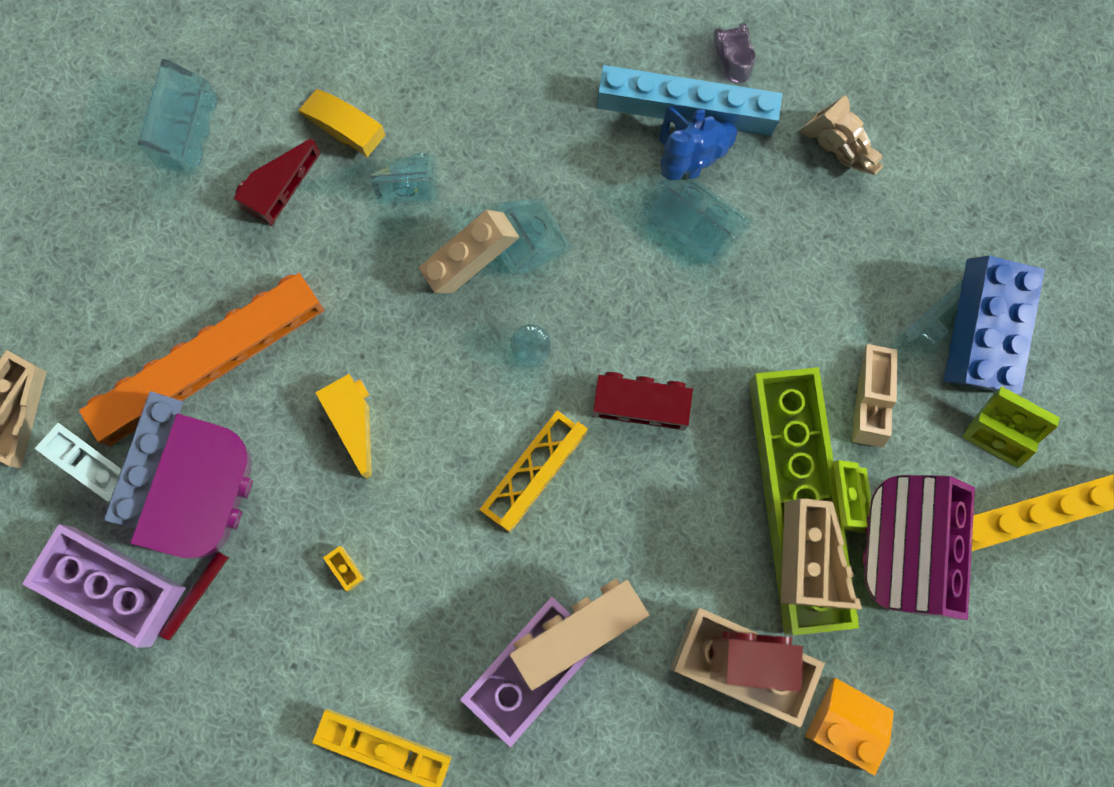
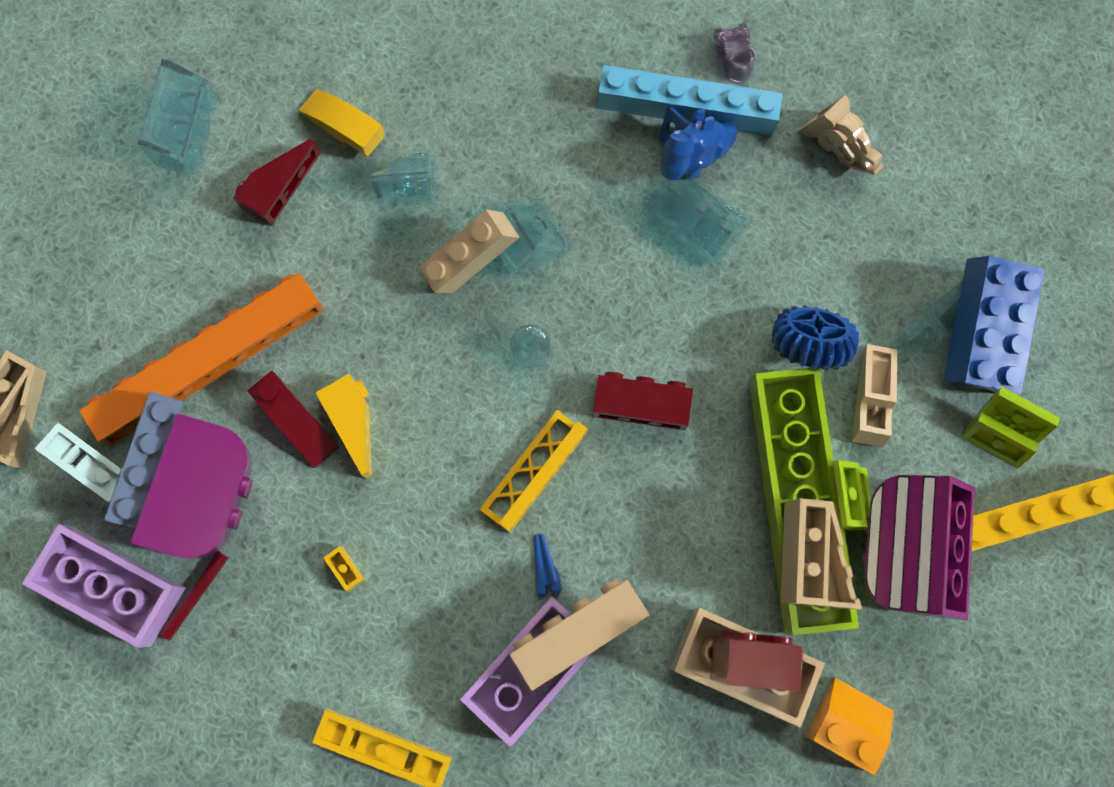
none -> dark red slope [247,370,339,468]
none -> blue piece [534,534,562,598]
none -> blue gear [771,305,859,371]

